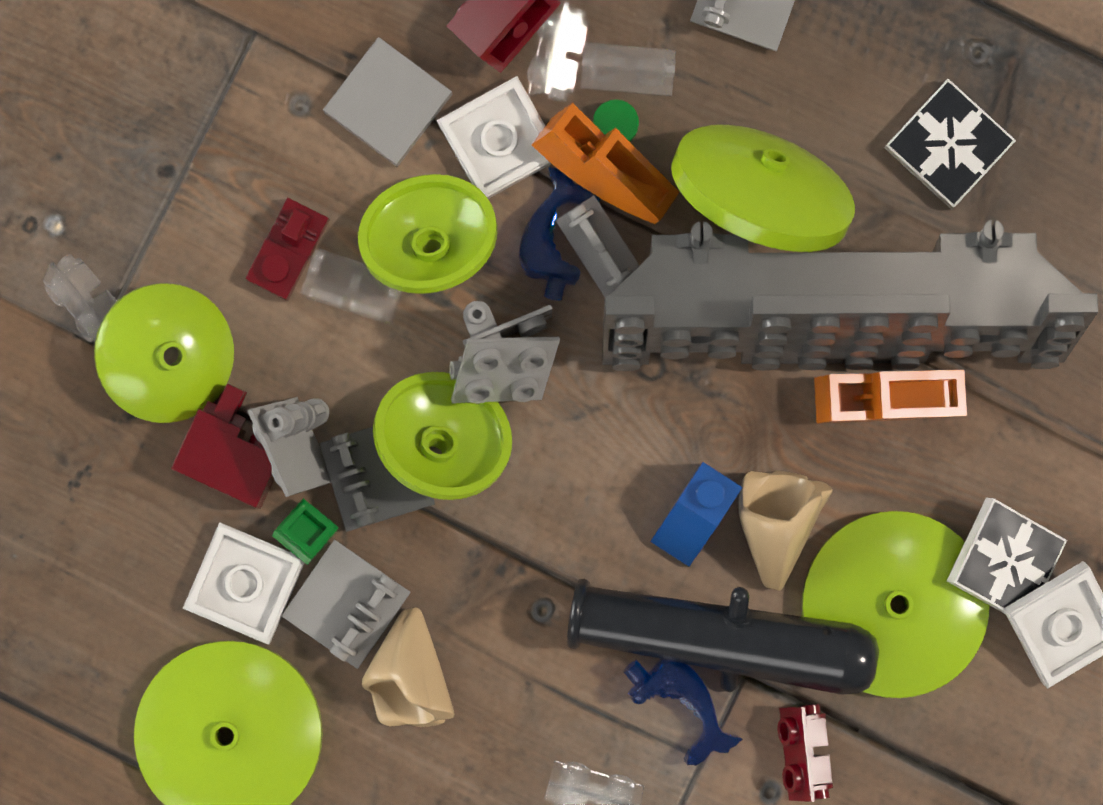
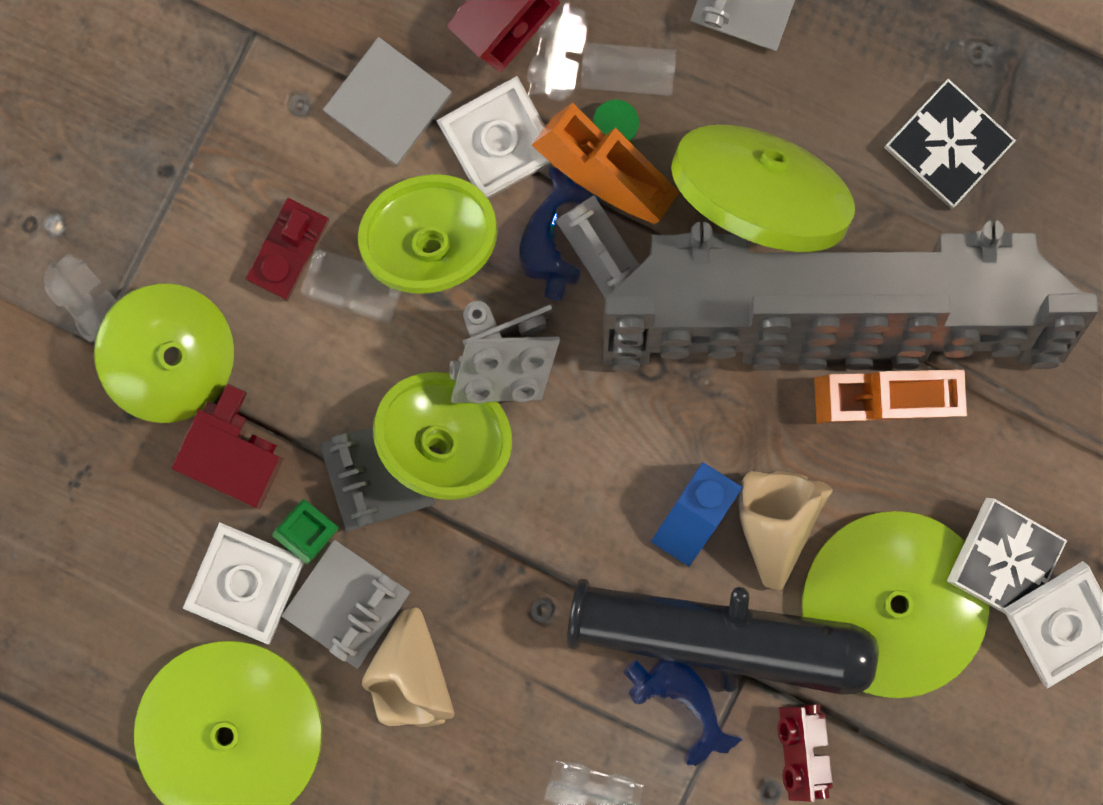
light grey hinge [248,397,331,497] -> none

